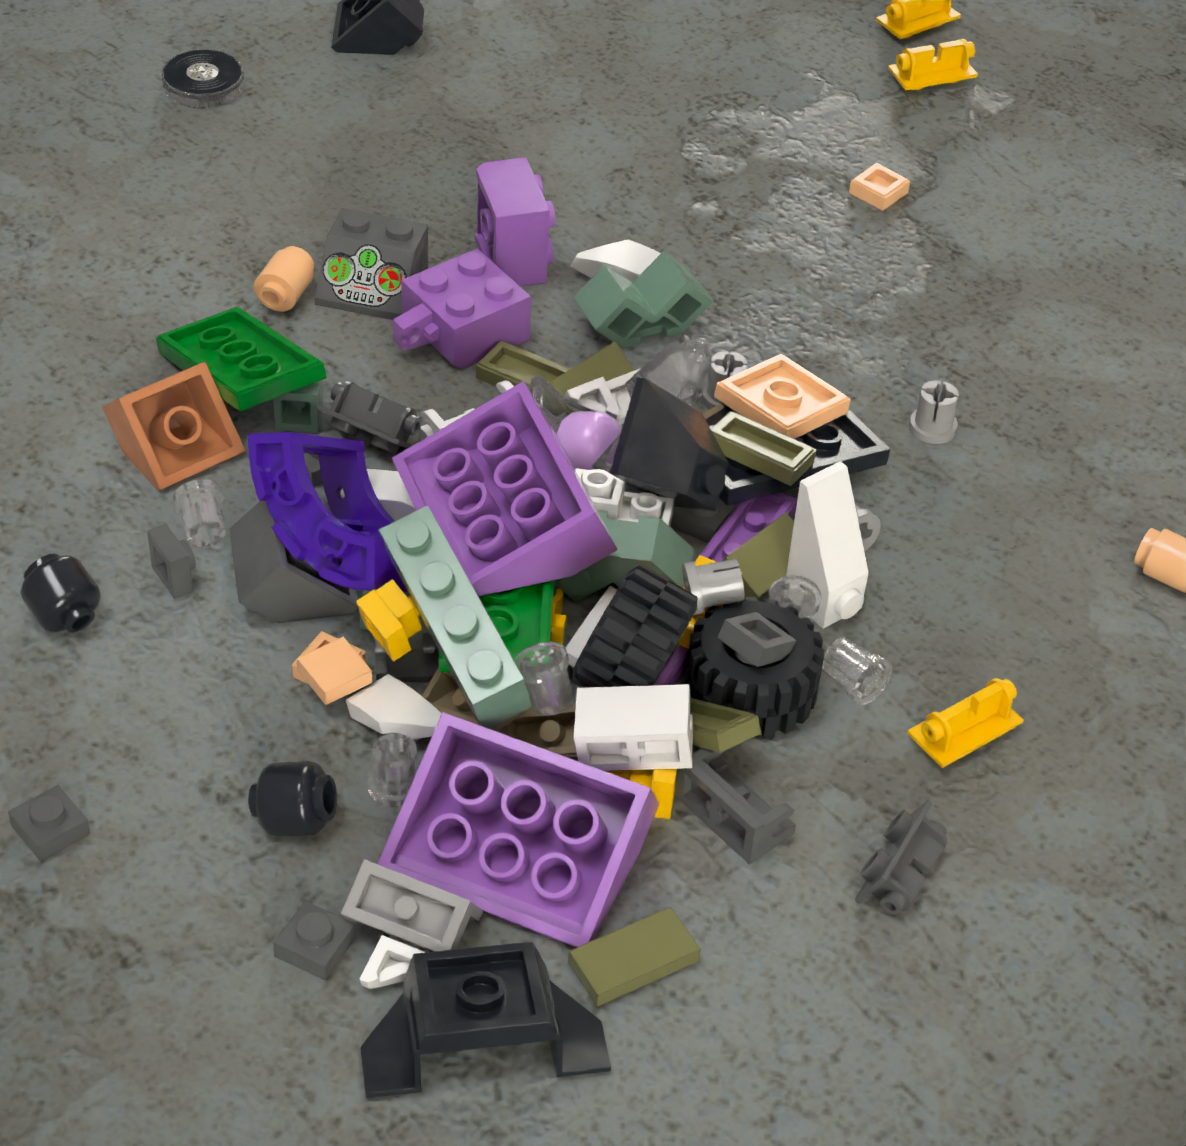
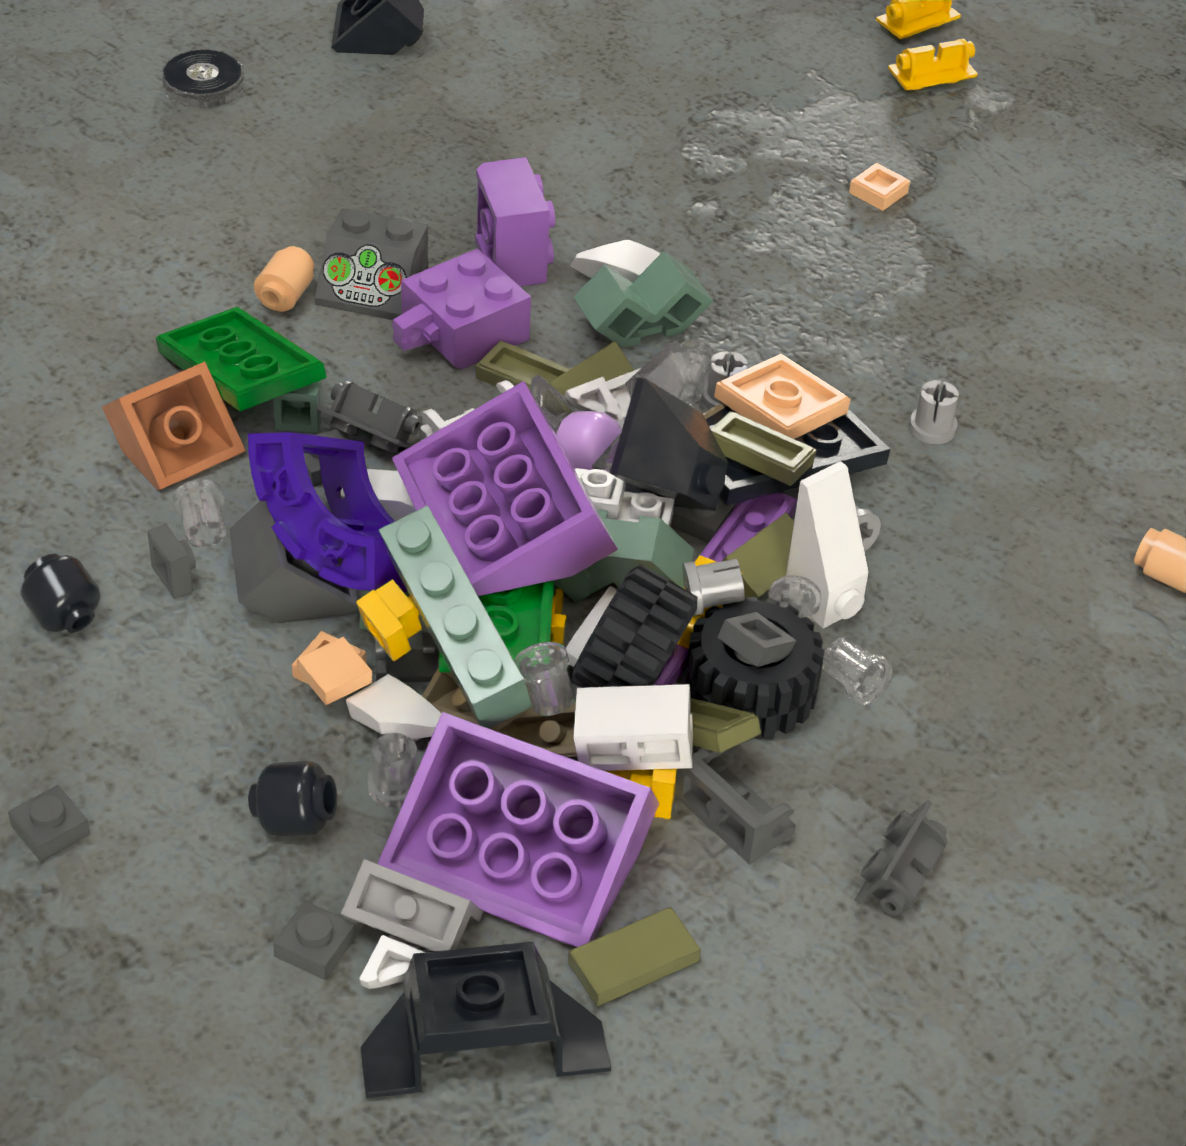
yellow hinge [907,678,1024,768] -> none

